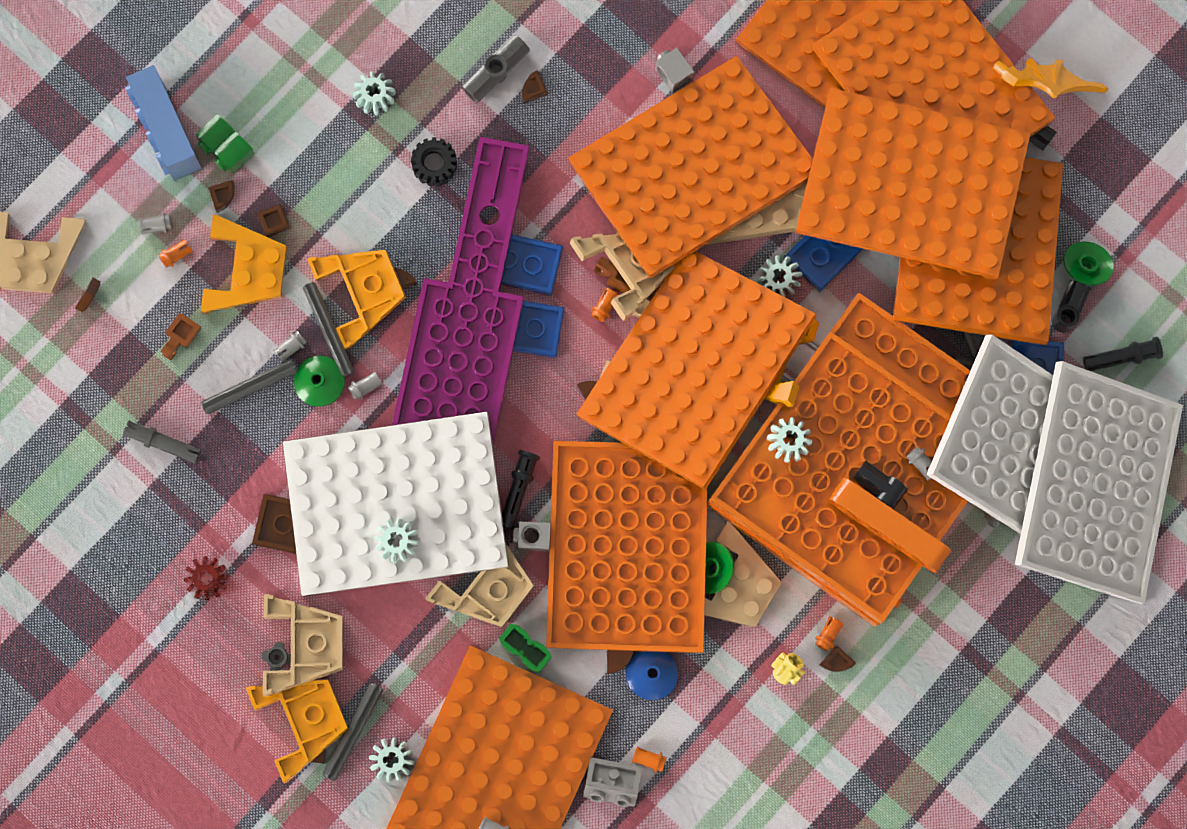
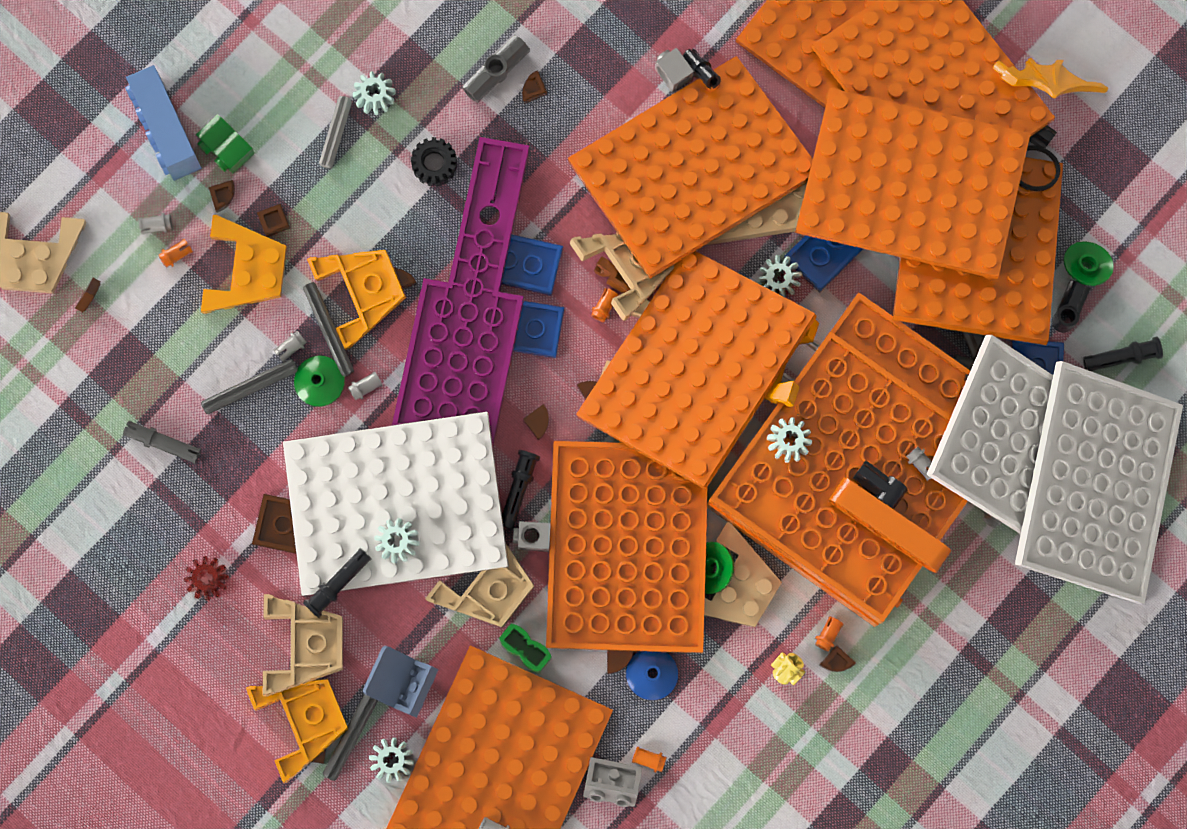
dark orange plate [160,313,202,361] -> none
dark grey plate [262,642,291,671] -> none
none -> black pin [303,548,372,618]
none -> light grey axle [319,96,352,169]
none -> sand blue bracket [363,646,439,718]
none -> reddish brown tile [523,404,549,440]
none -> black pin [683,49,721,89]
none -> black piece [1019,145,1060,191]

